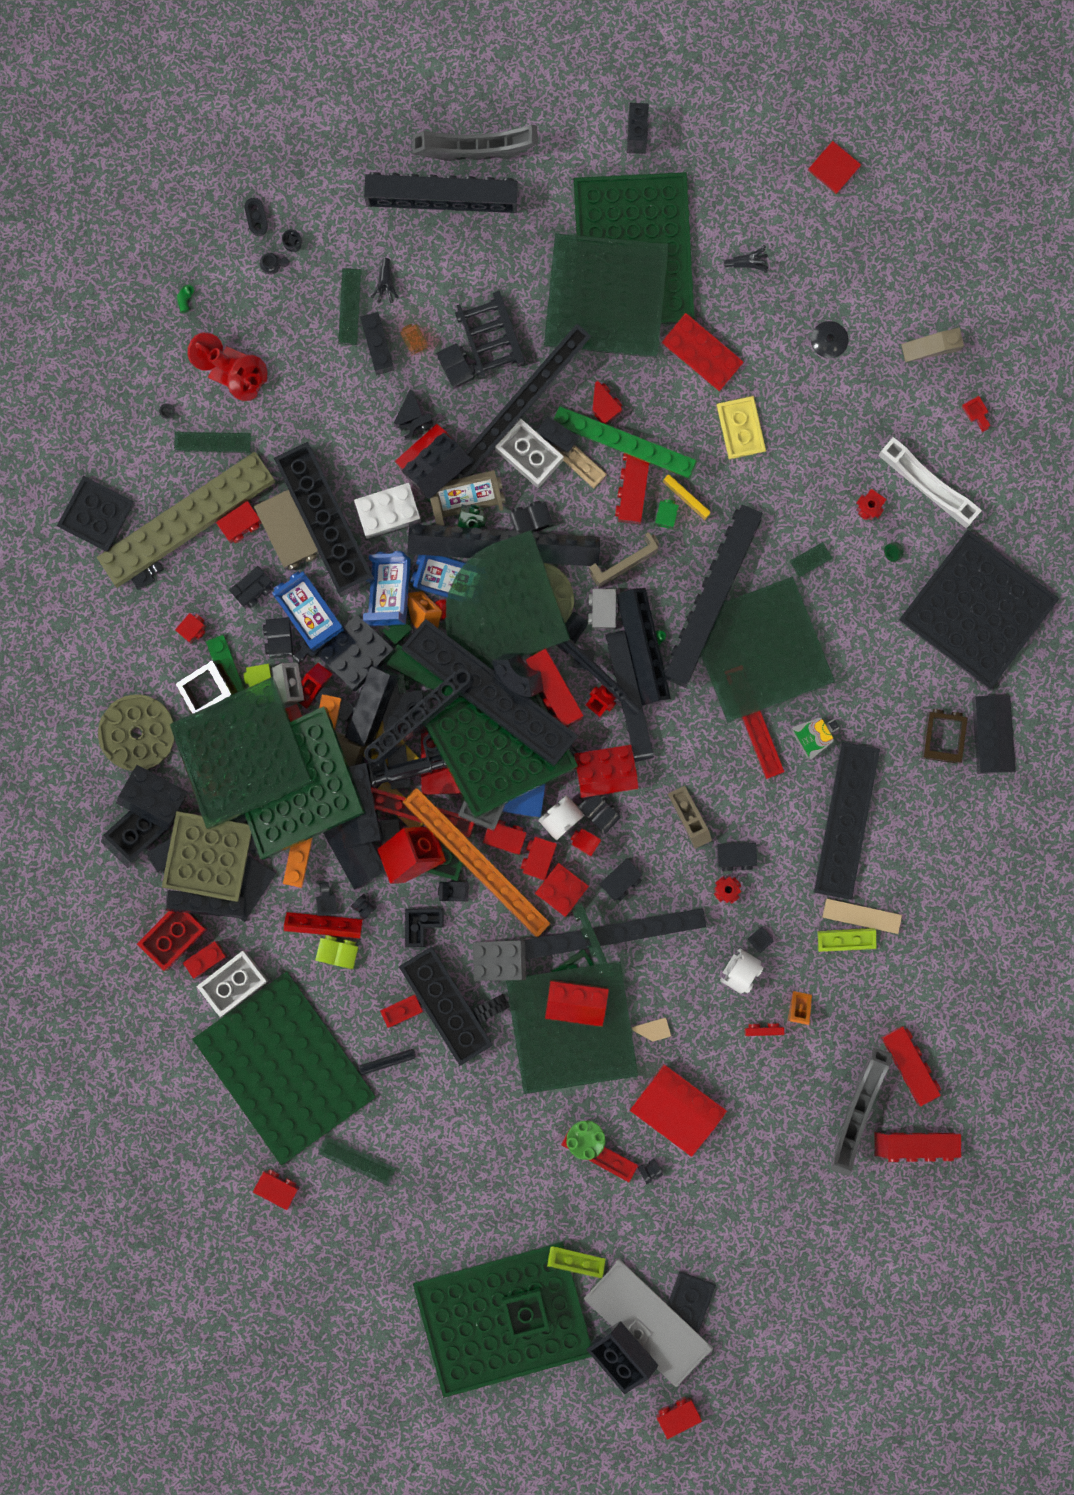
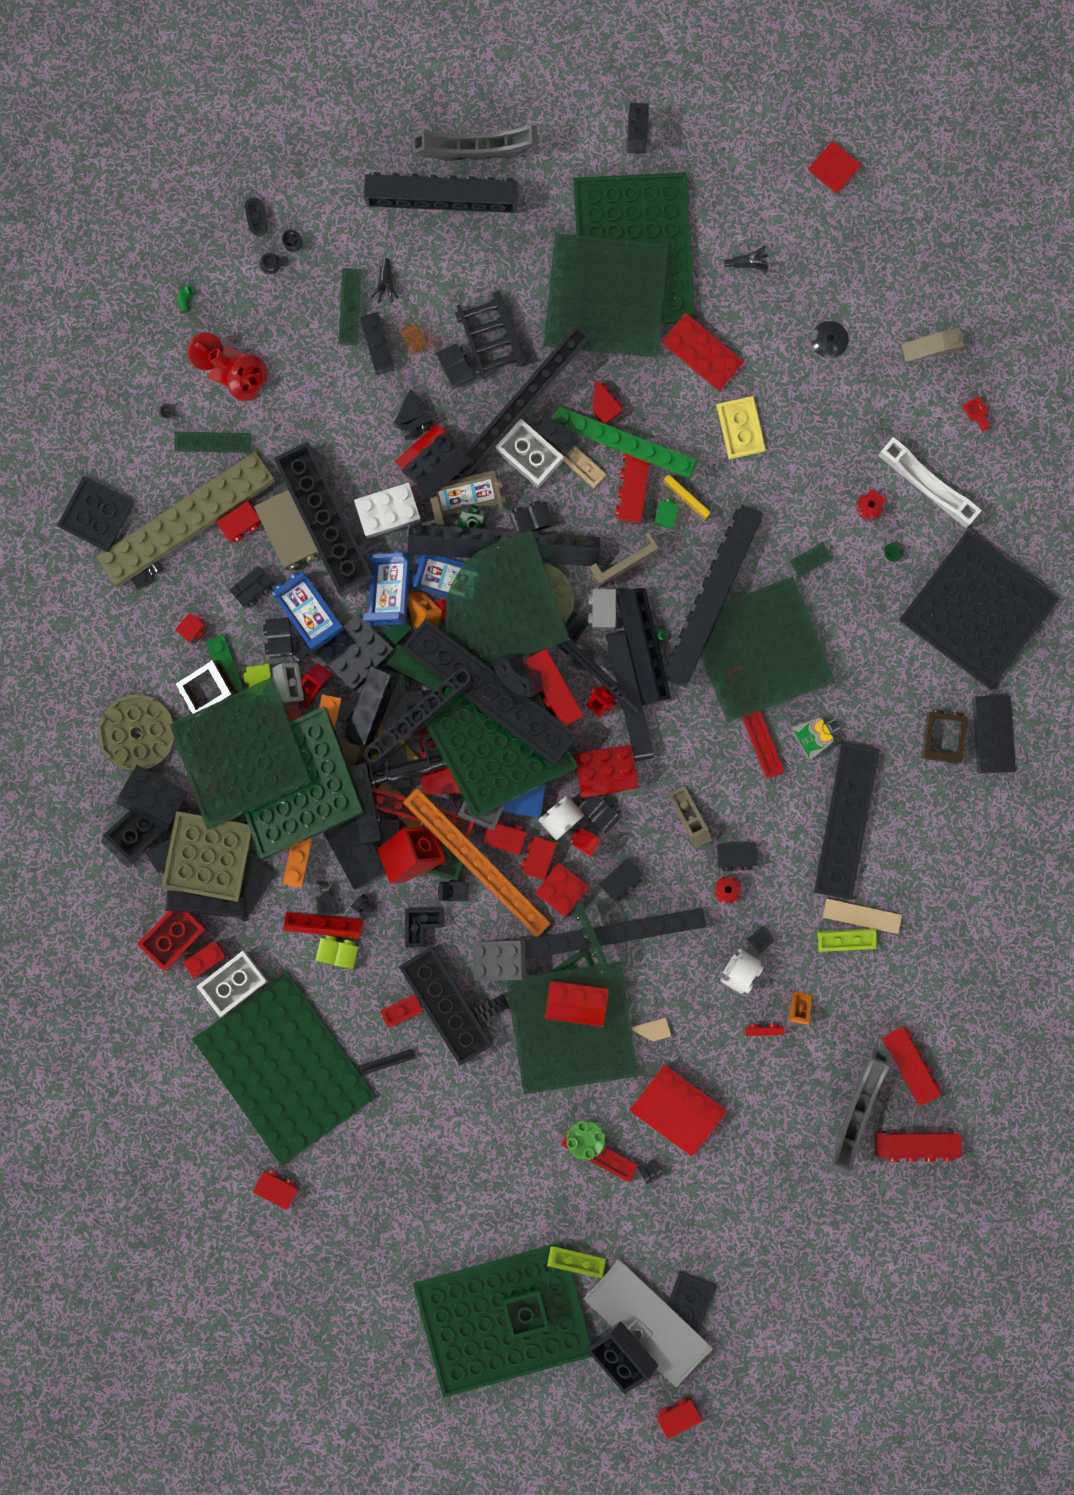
clear green plate [318,1136,396,1186] -> none

